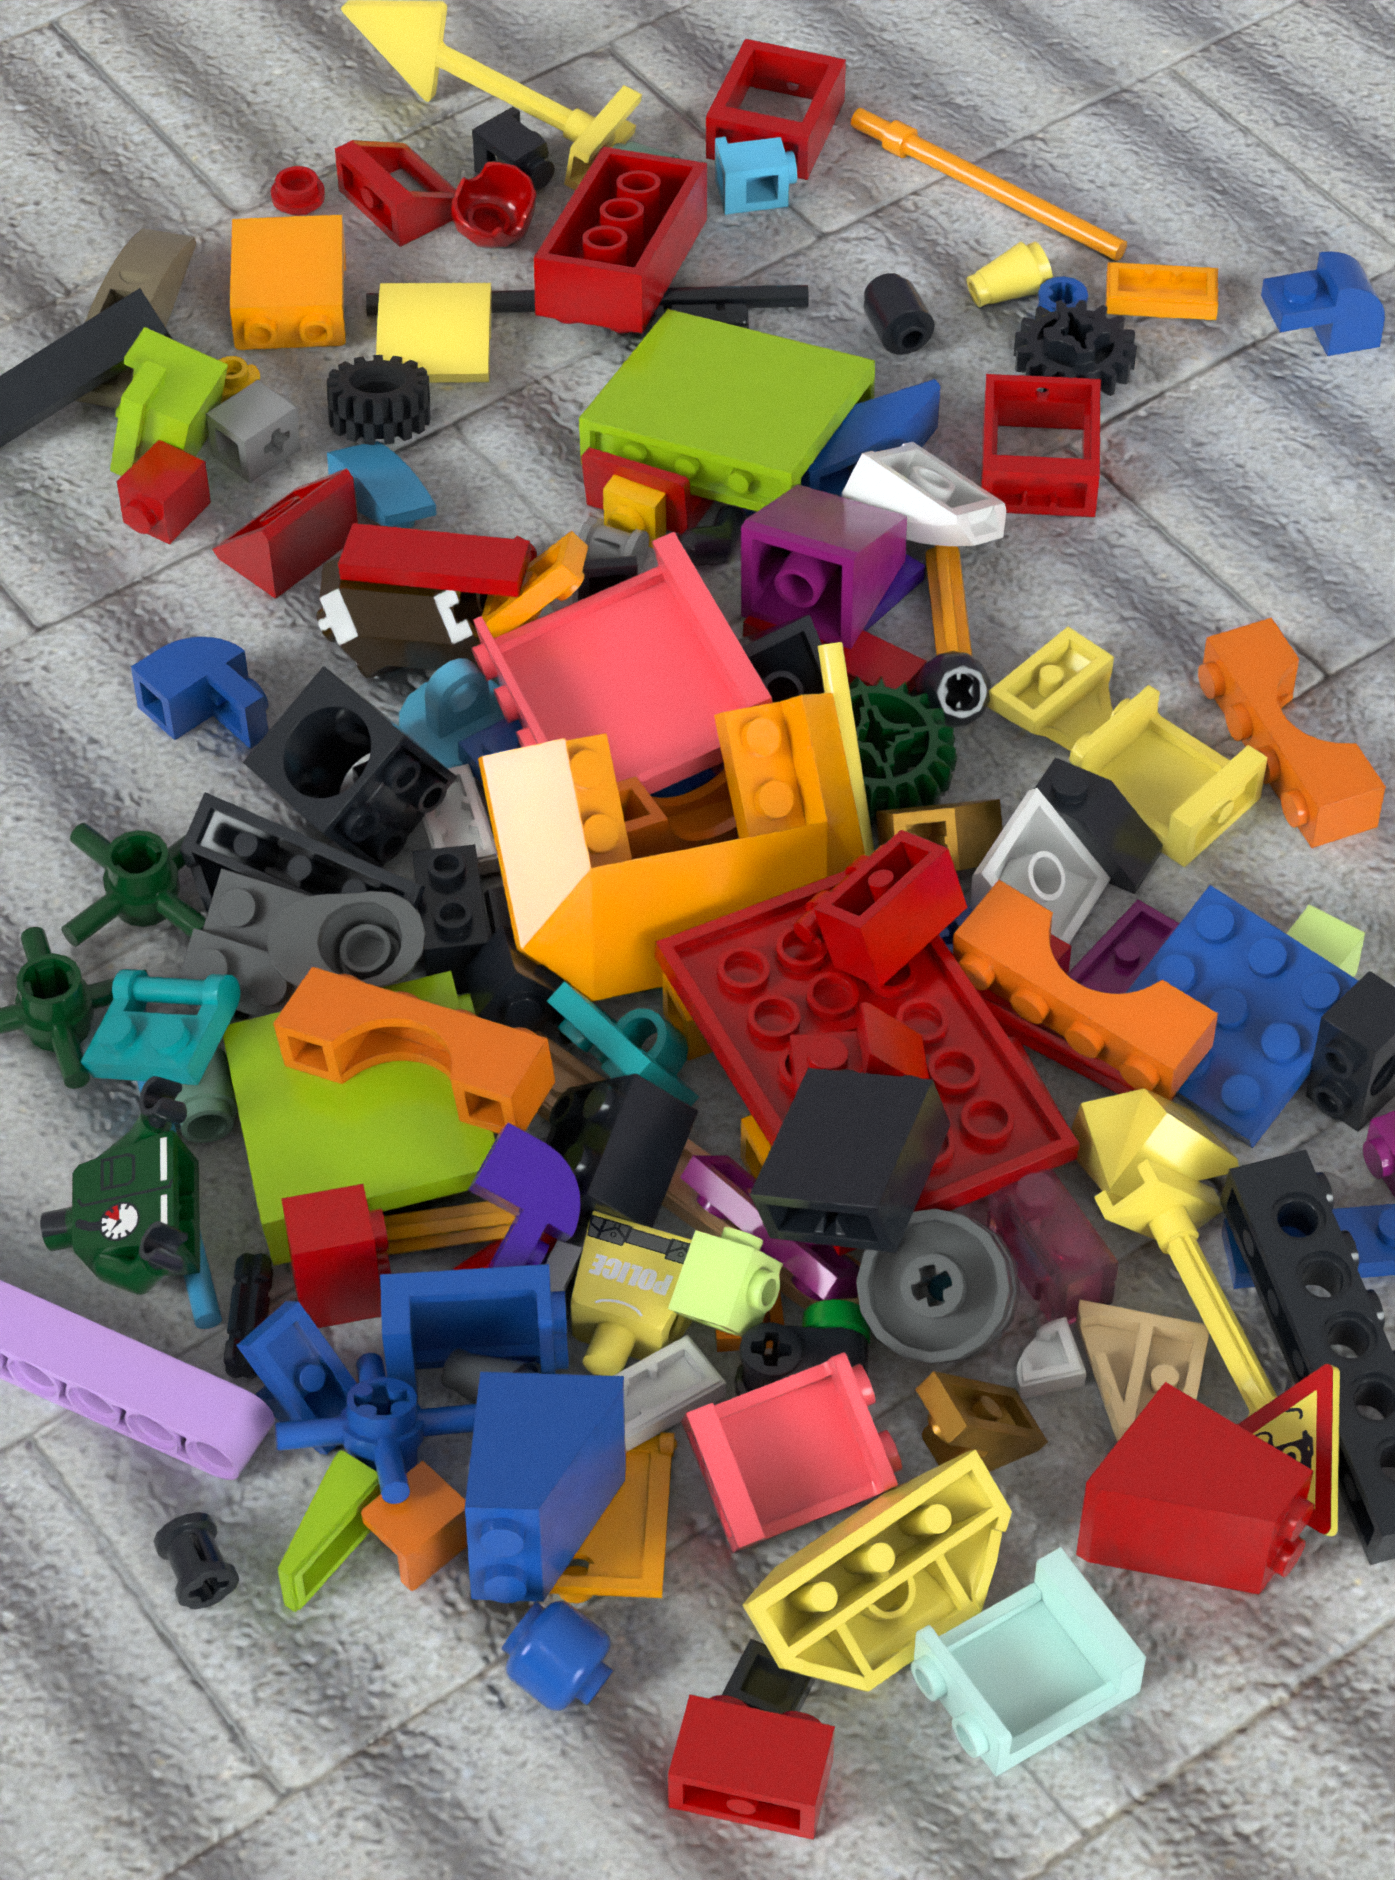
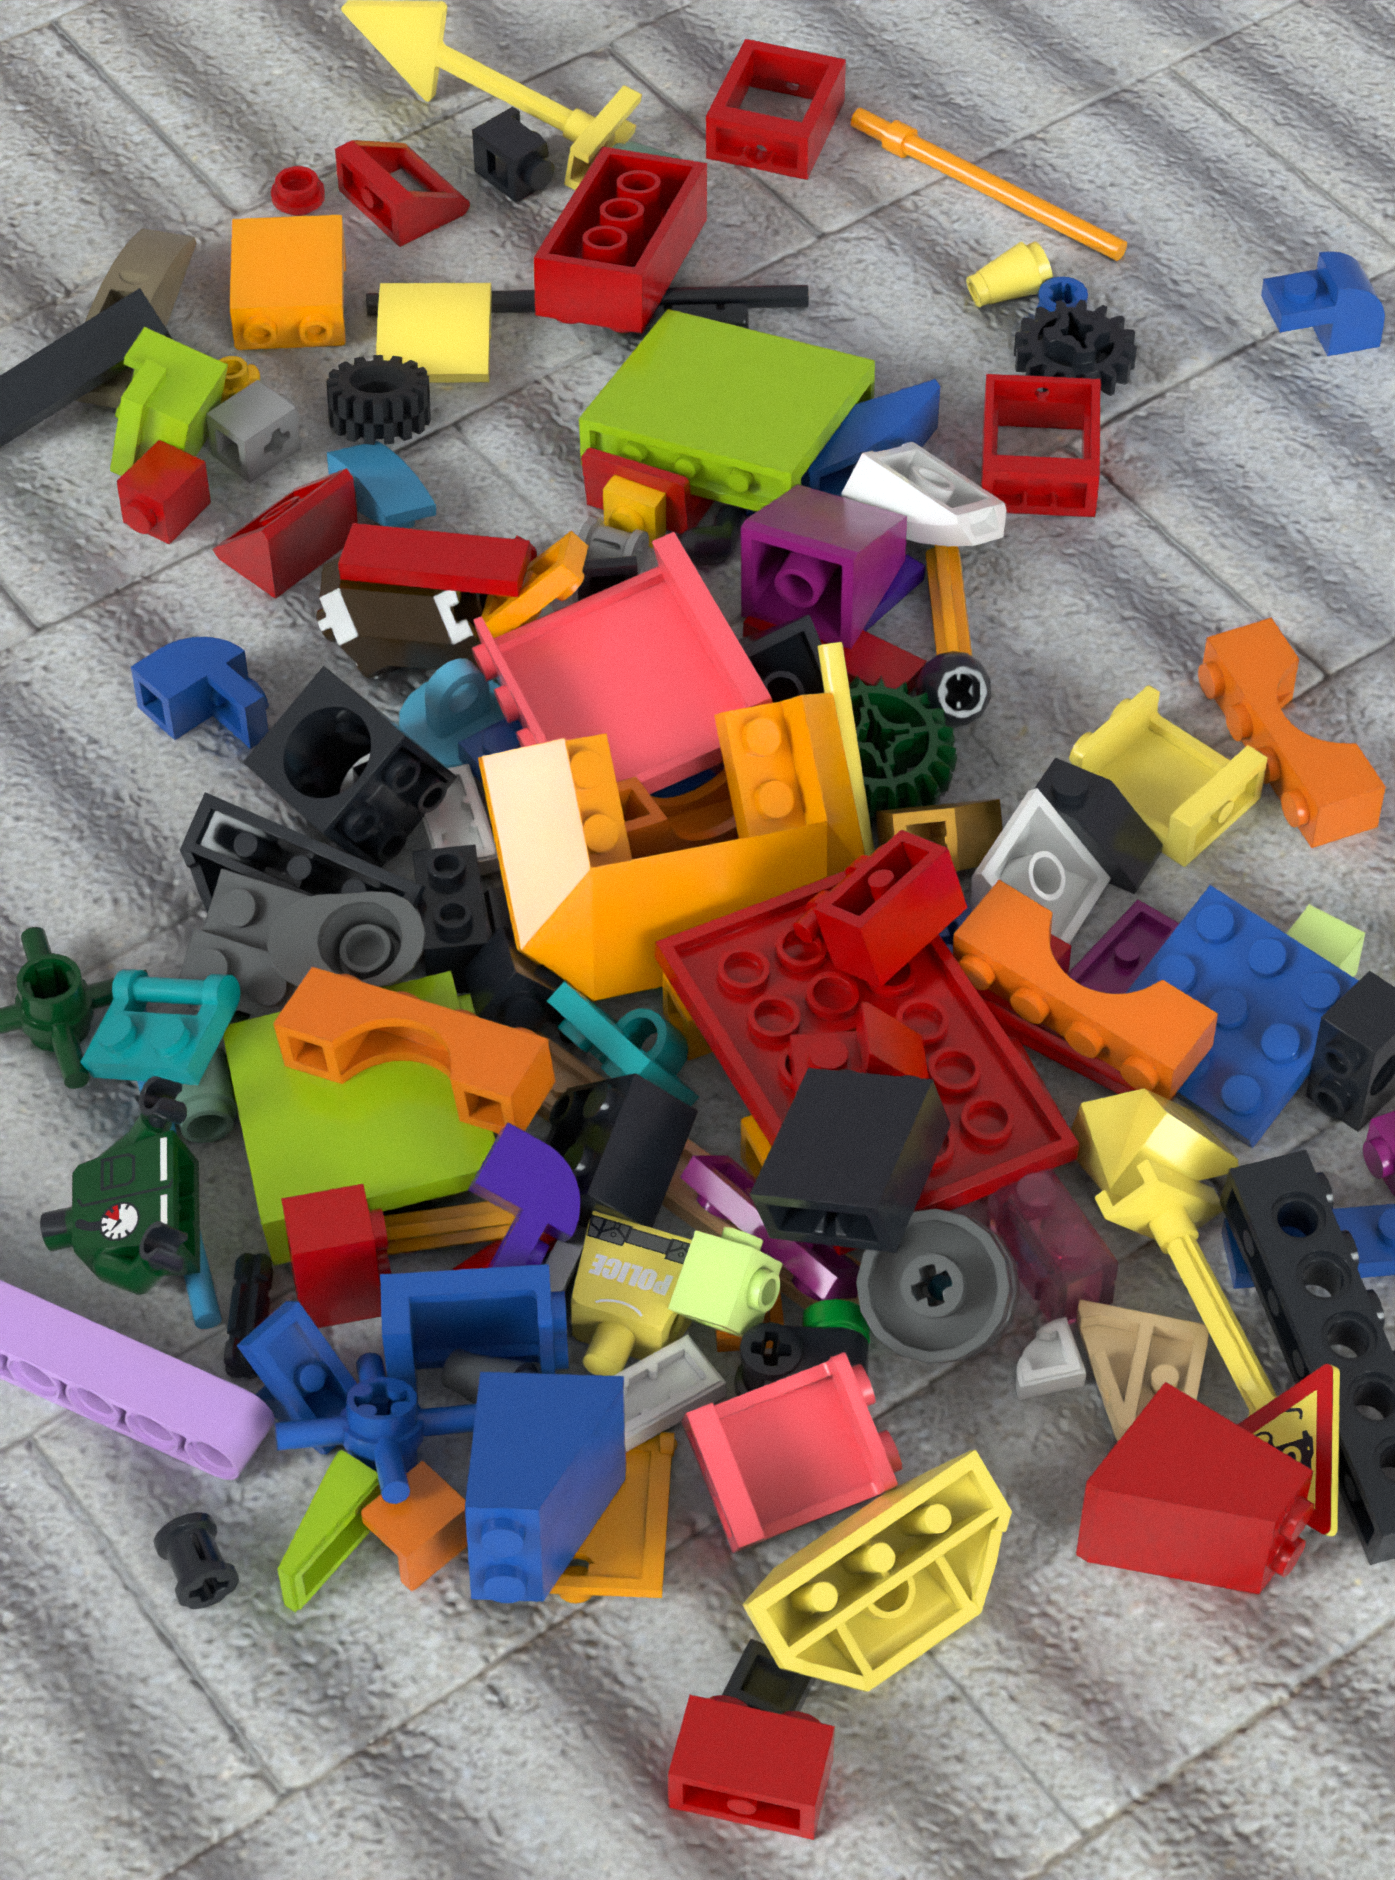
dark green bar [61,823,206,947] -> none
red hair [451,161,537,248] -> none
blue head [501,1600,614,1711] -> none
medium azure brick [715,137,797,215] -> none
black brick [863,273,935,355] -> none
light aqua panel [911,1547,1146,1777] -> none
pearl gold slope [915,1371,1048,1472] -> none
light yellow slope [987,627,1114,751] -> none
light orange plate [1105,262,1218,320] -> none

